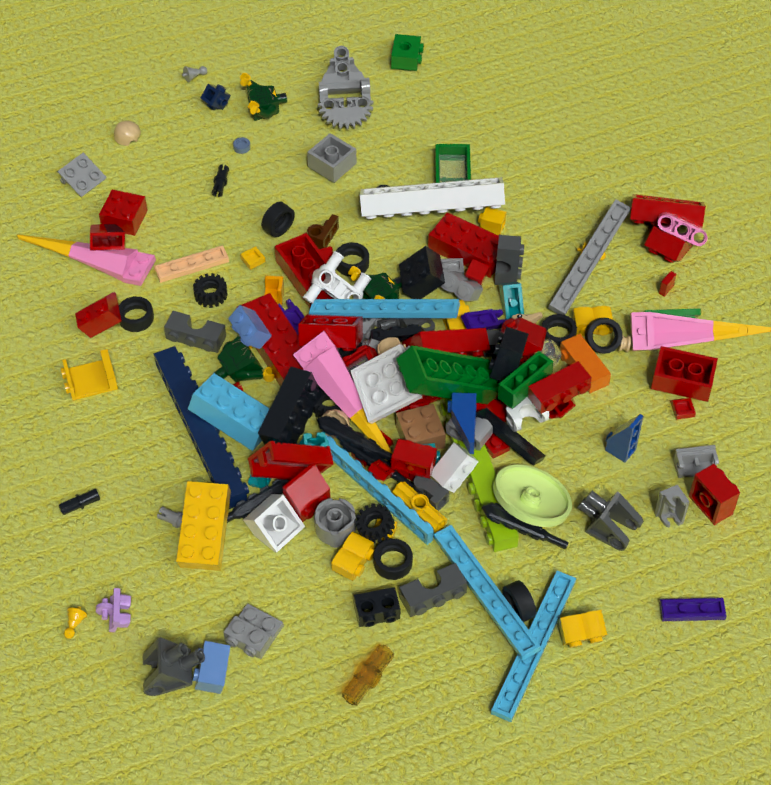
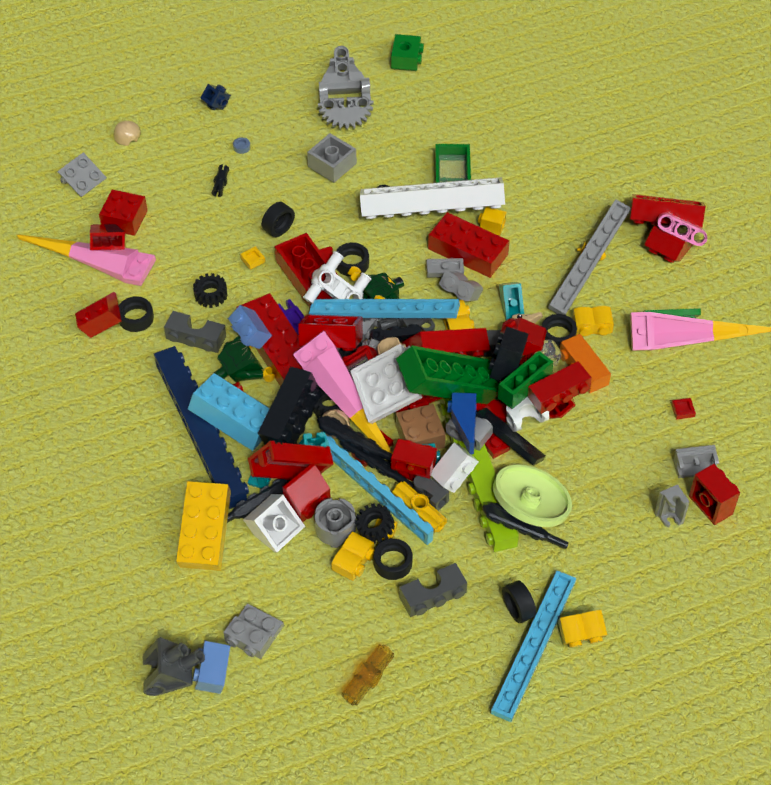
black axle [59,488,100,515] -> none
yellow panel [60,349,118,400] -> none
yellow piece [63,606,87,639] -> none
lavender hips [96,588,131,632] -> none
light nougat tile [154,245,229,283] -> none
light grey pin [157,507,183,528] -> none
light grey piece [182,66,207,82] -> none
dark green torso [240,73,287,121] -> none
light orange panel [264,276,284,305] -> none
reddish brown plate [307,214,339,249] -> none
black brick [353,587,401,627] -> none
red plate [368,459,395,482] -> none
black brick [399,246,445,299] -> none
medium azure plate [434,525,541,661] -> none
dark purple hinge [461,309,506,330] -> none
red panel [465,259,489,286] -> none
dark grey arch [495,235,524,285] -> none
dark grey piece [577,490,644,551] -> none
black tyre [585,318,623,354] -> none
blue slope [605,414,644,463] -> none
tan bush [617,335,631,352] -> none
red brick [651,346,718,402] -> none
red tile [659,271,677,297] -> none
dark purple tile [659,598,727,622] -> none

